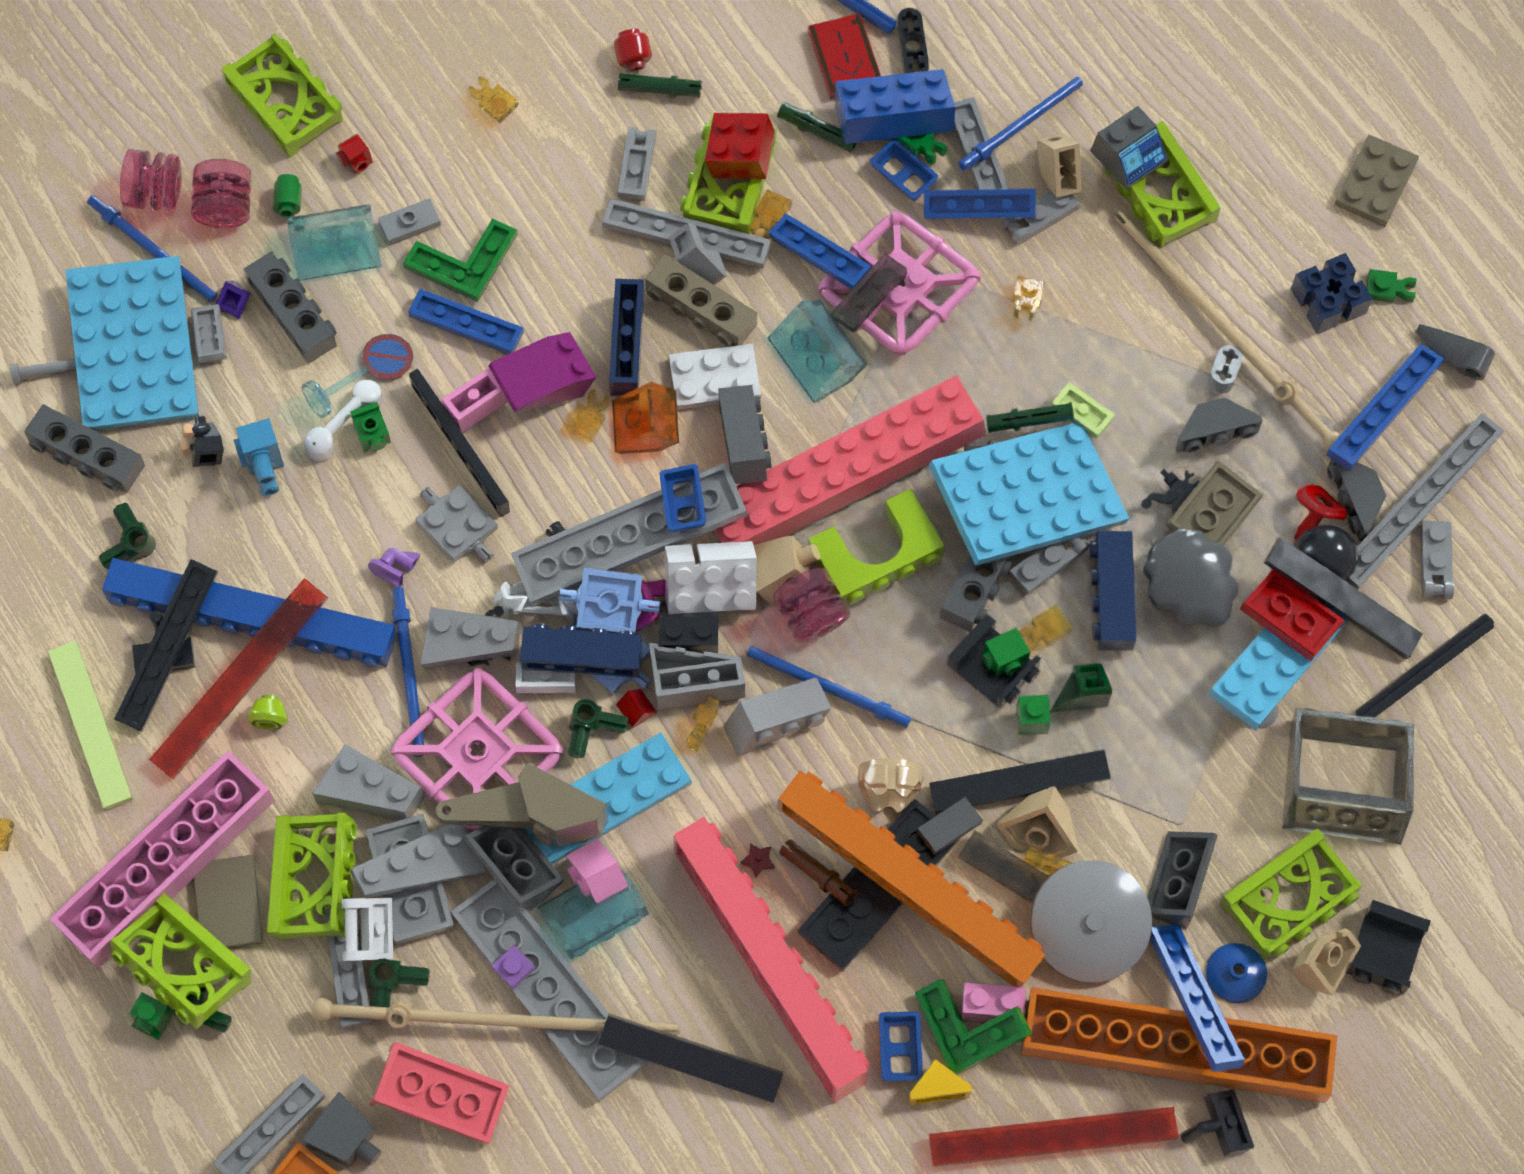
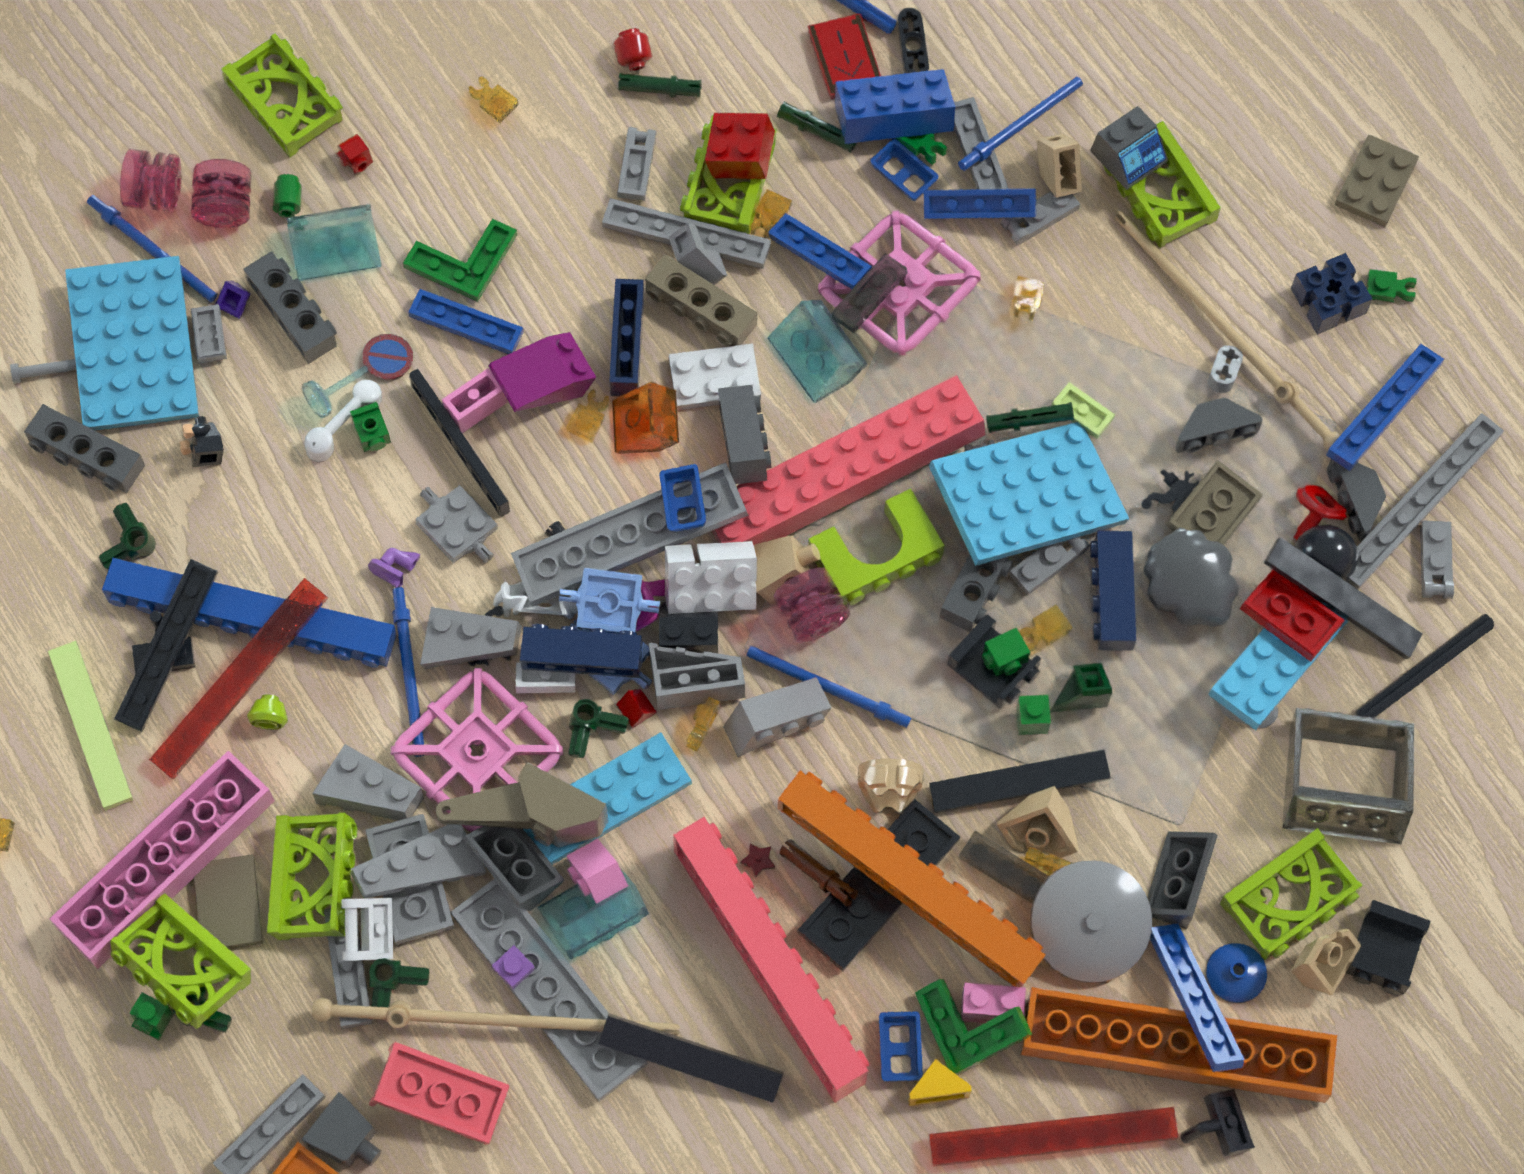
dark azure brick [234,418,284,496] -> none
light grey plate [378,198,441,245] -> none
dark grey tile [916,797,983,855] -> none
dark grey piece [1416,324,1495,380] -> none

